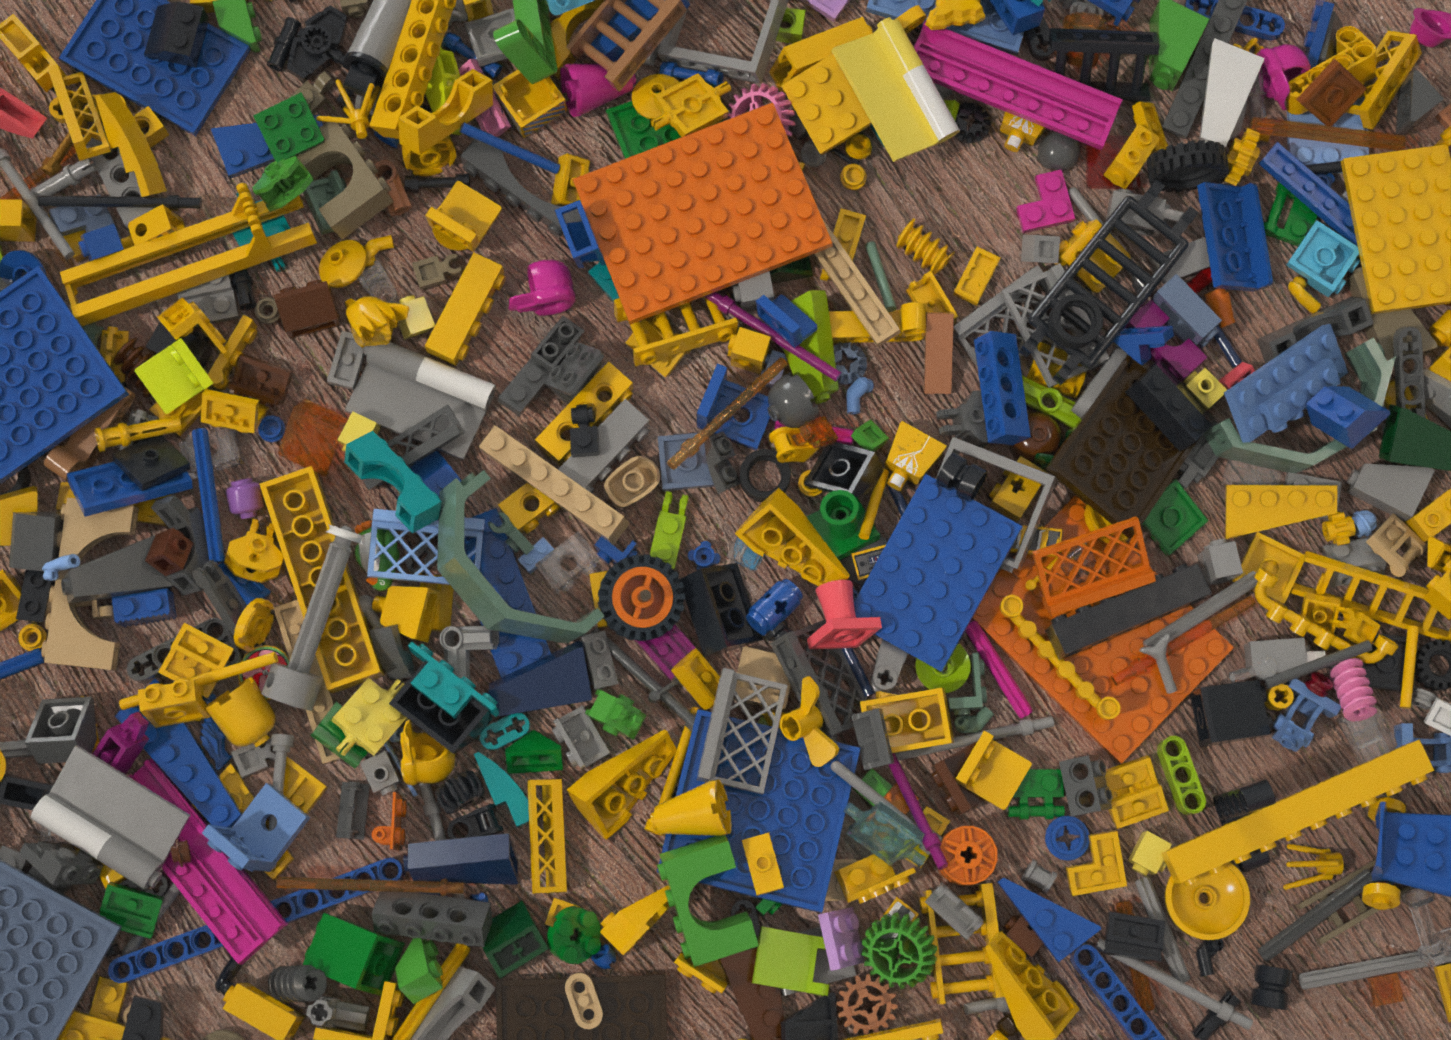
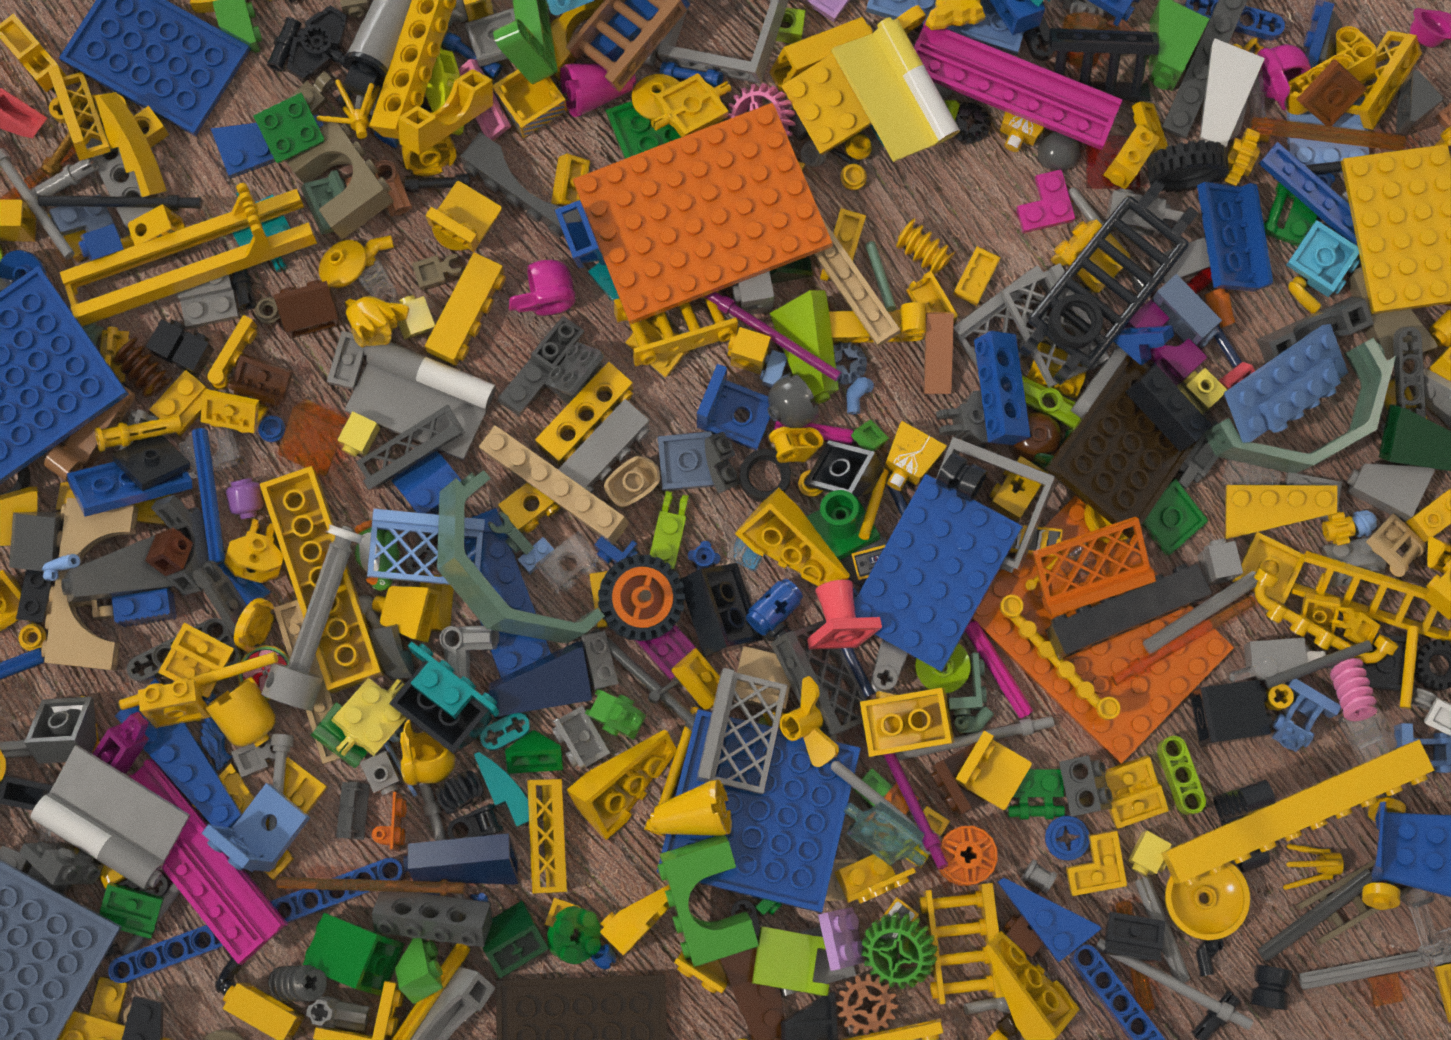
neon yellow bracket [135,338,213,414] -> none
black slope [144,1,209,68] -> none
yellow bracket [157,297,228,355] -> none
reddish brown plate [171,839,192,867] -> none
bright green hinge [252,156,314,212] -> none
teal arch [344,431,442,534] -> none
blue bar [460,122,560,174] -> none
tan plate [565,973,603,1029] -> none
black plate [570,404,600,458] -> none
clear orange bar [667,357,788,470] -> none
yellow plate [742,833,784,896] -> none
blue panel [756,294,818,348] -> none
clear orange plate [791,416,838,449] -> none
dark grey hinge [851,708,895,770] -> none
light grey hinge [925,882,984,941] -> none
light grey brick [1021,235,1060,263] -> none
light grey piece [1139,633,1177,694] -> none
dark red bush [1305,671,1334,698] -> none
blue slope [1306,386,1390,449] -> none

